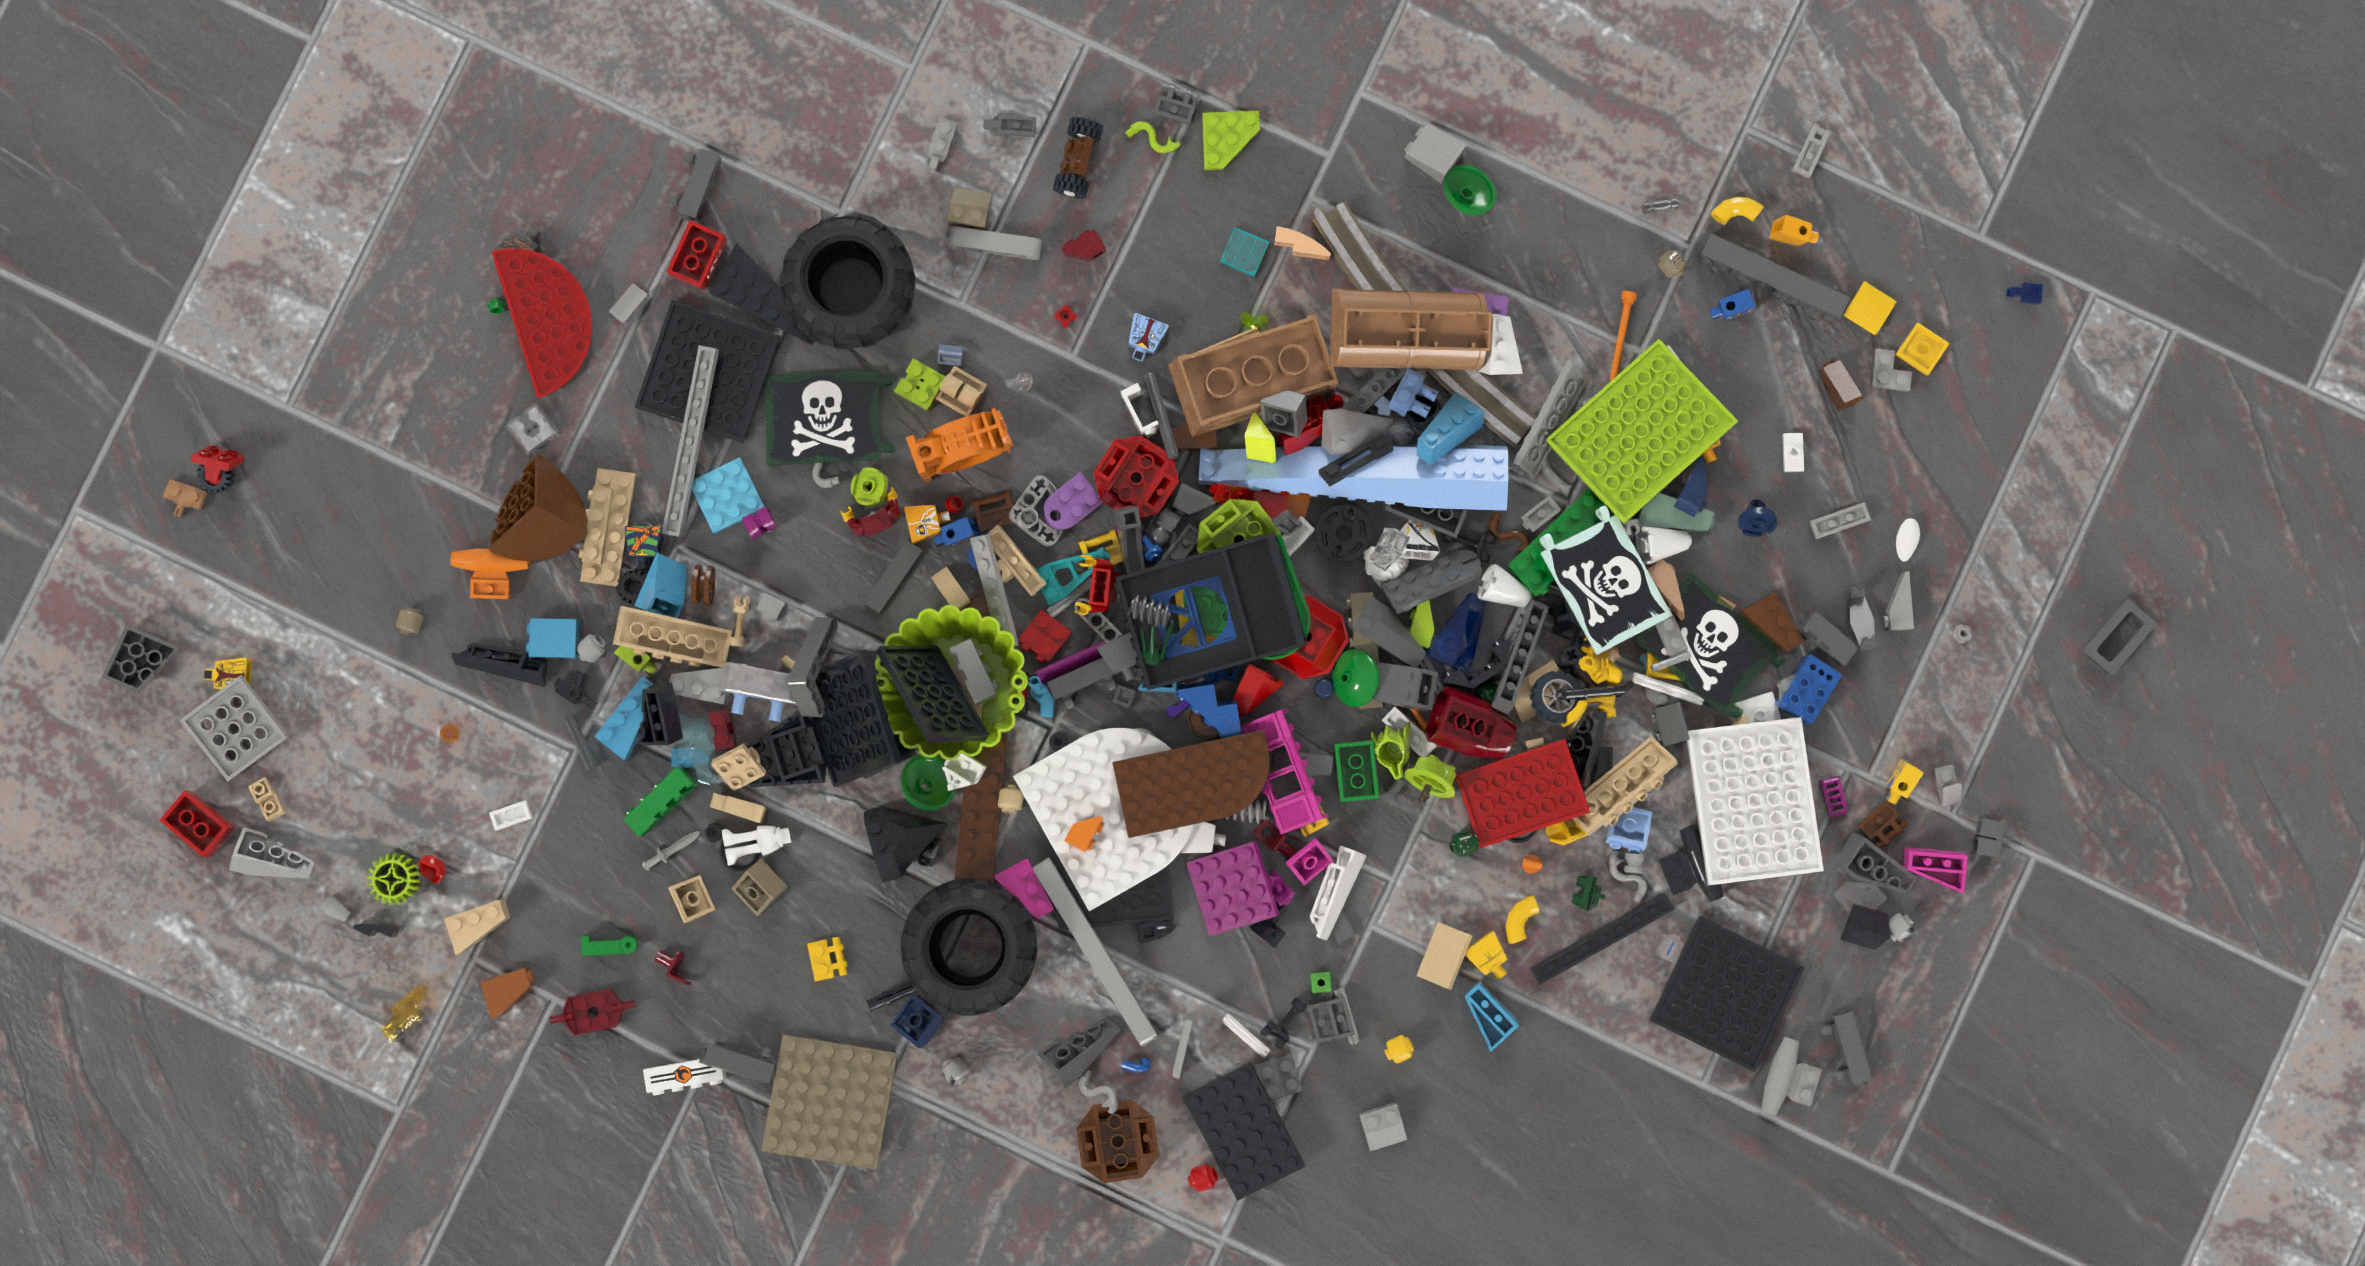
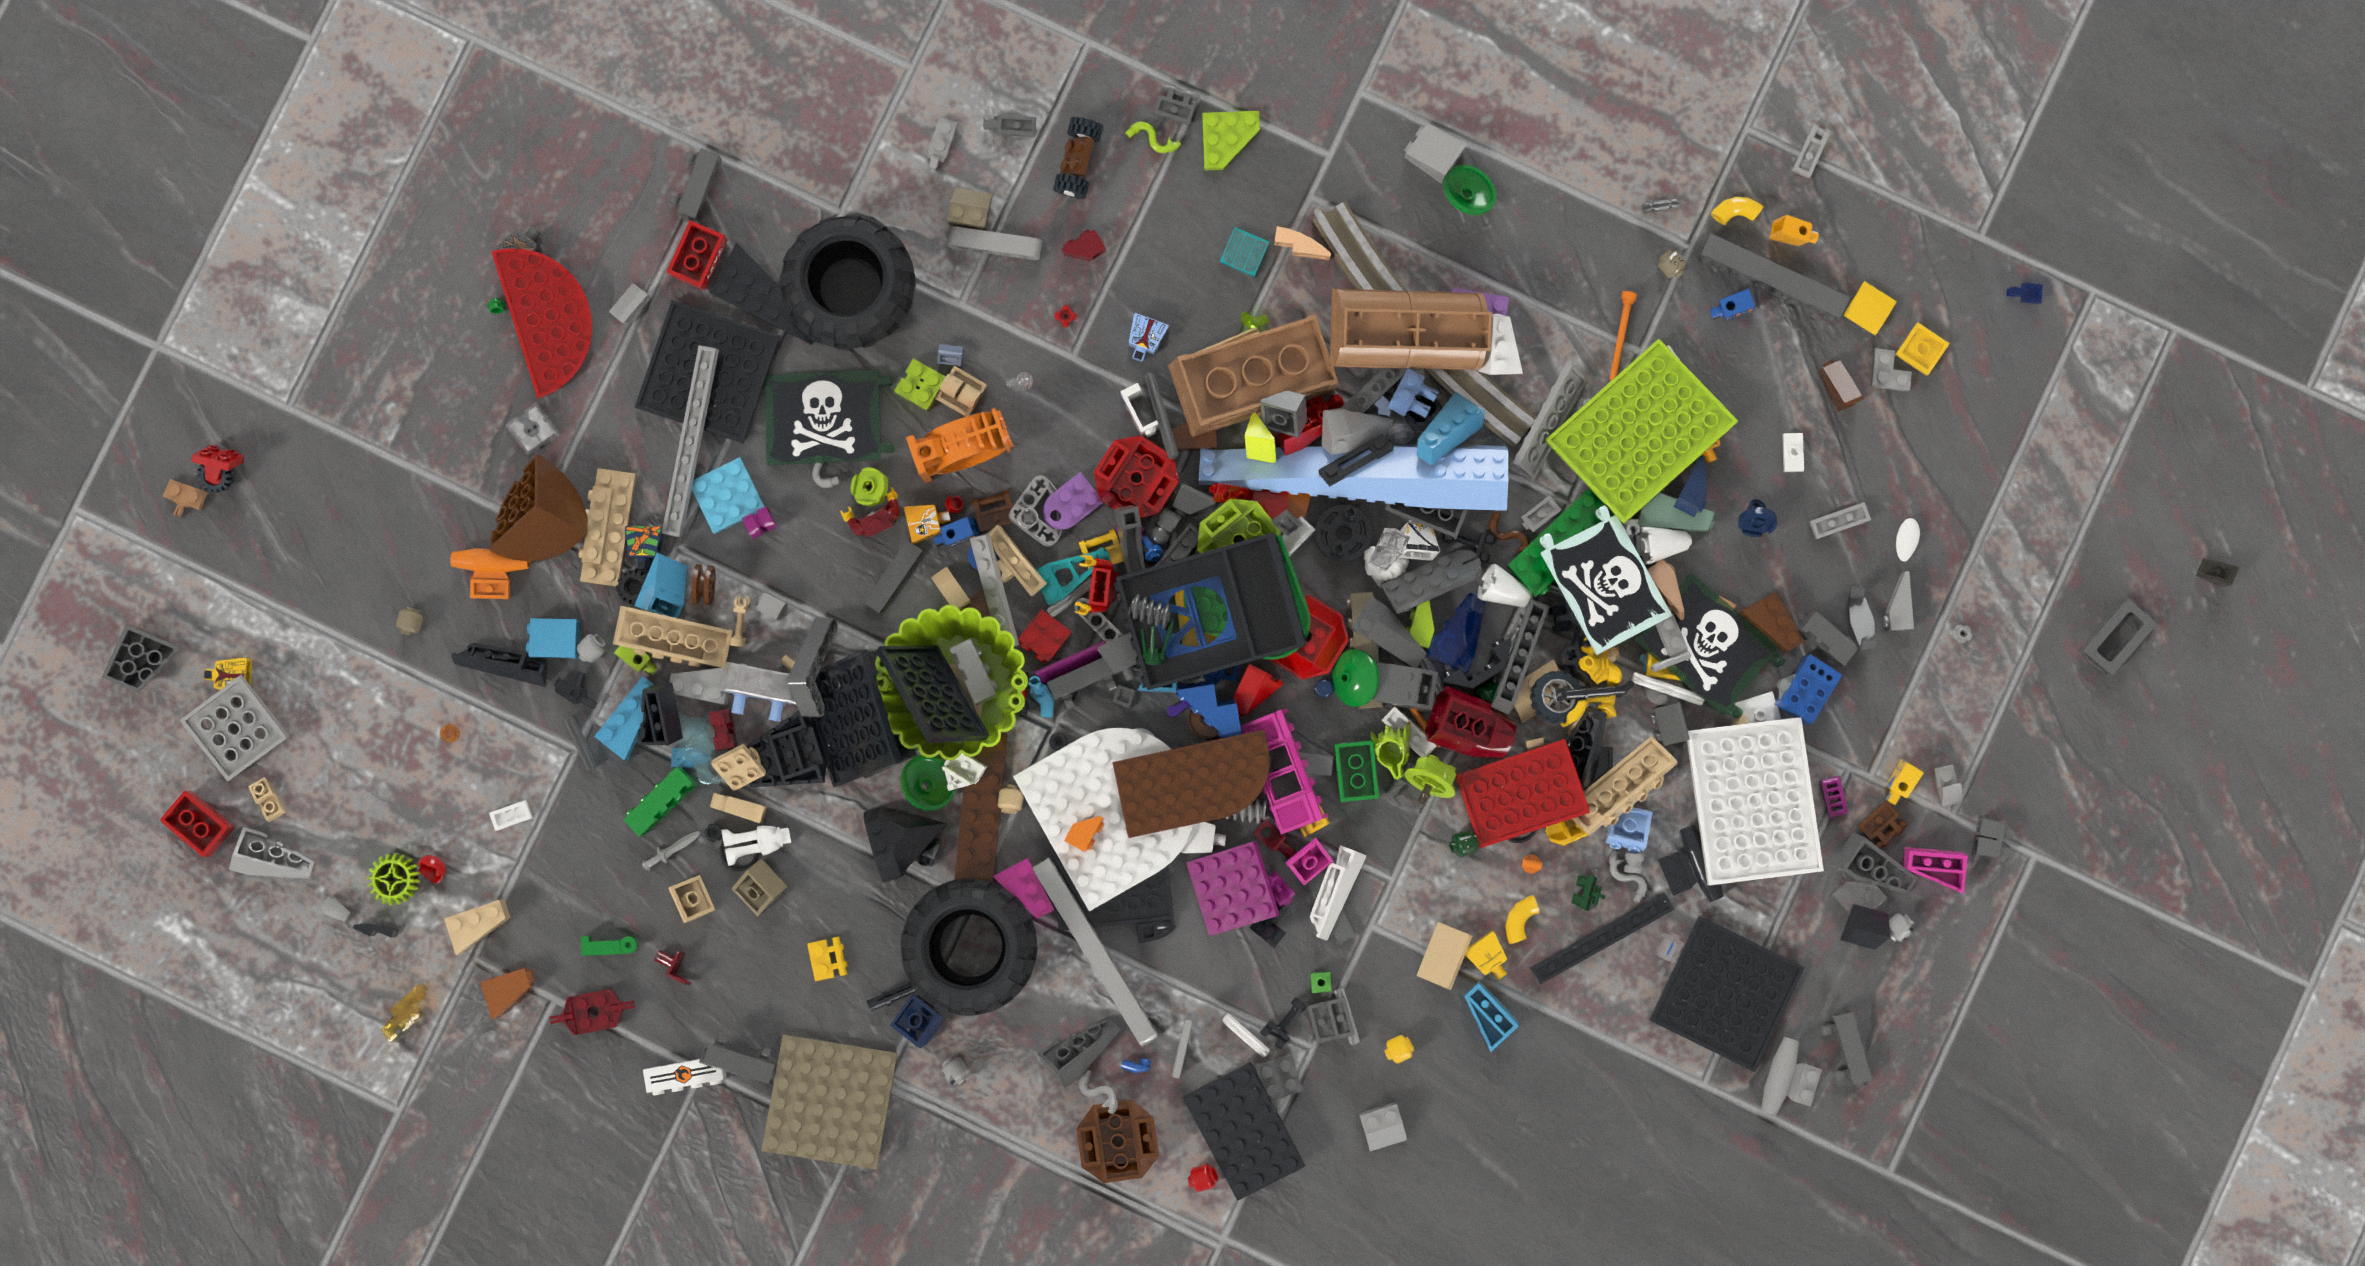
none -> clear smoke slope [2196,558,2239,588]

